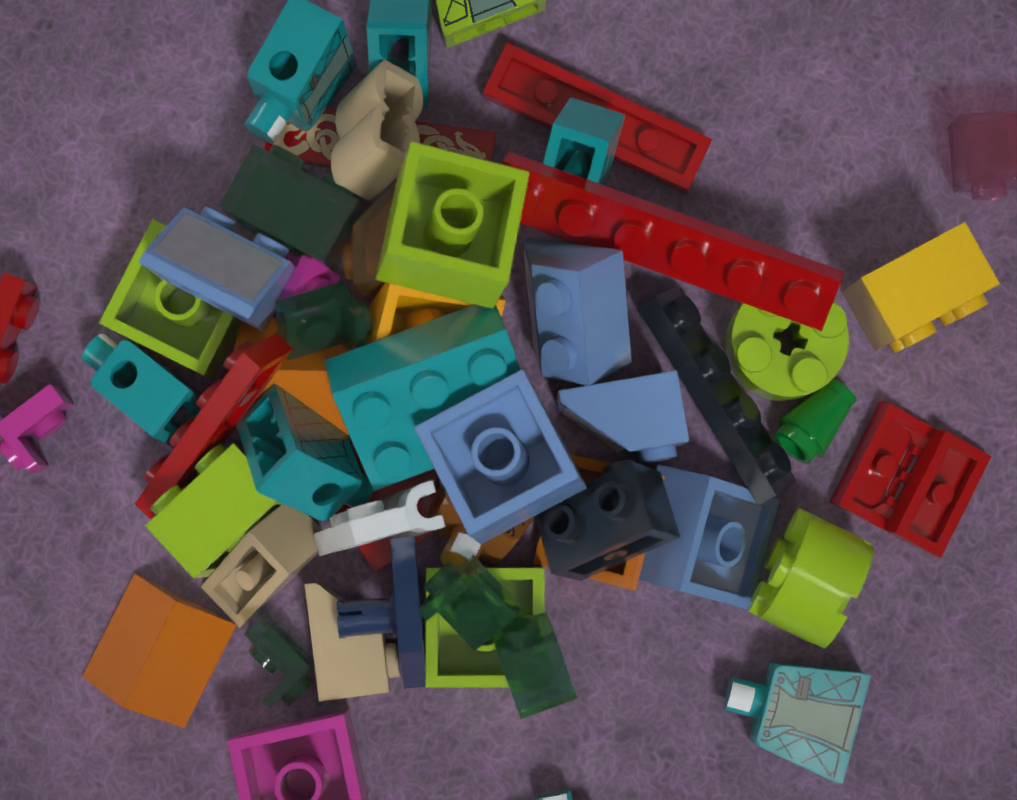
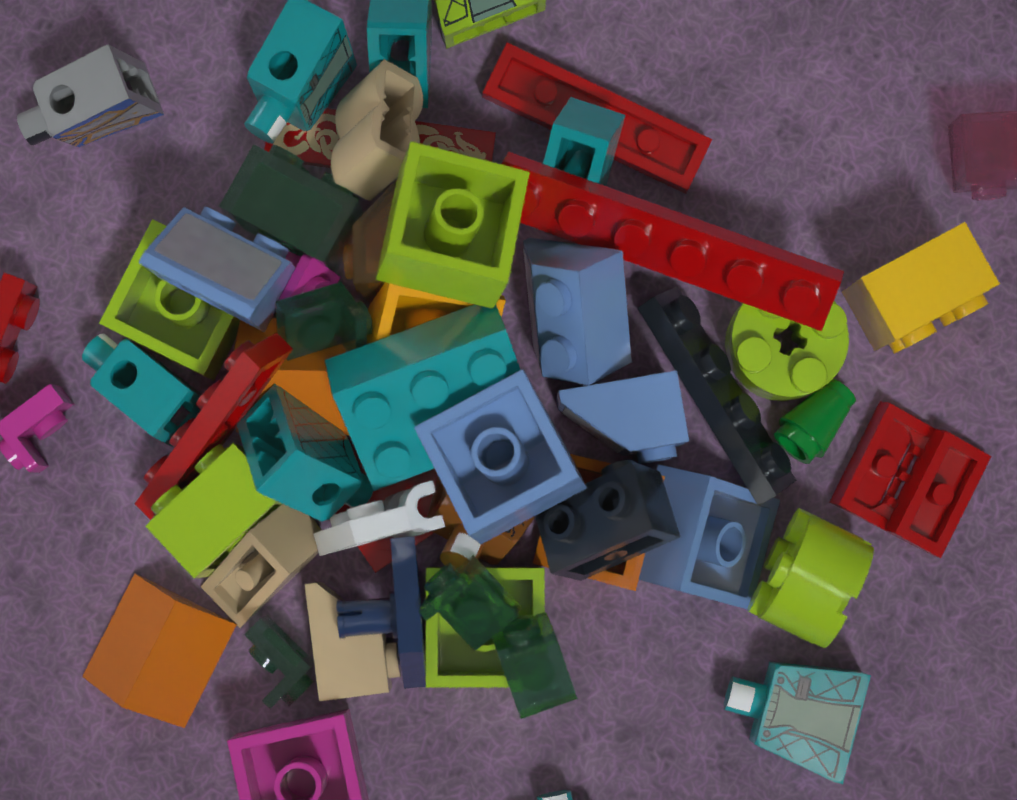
none -> light grey torso [17,44,164,147]

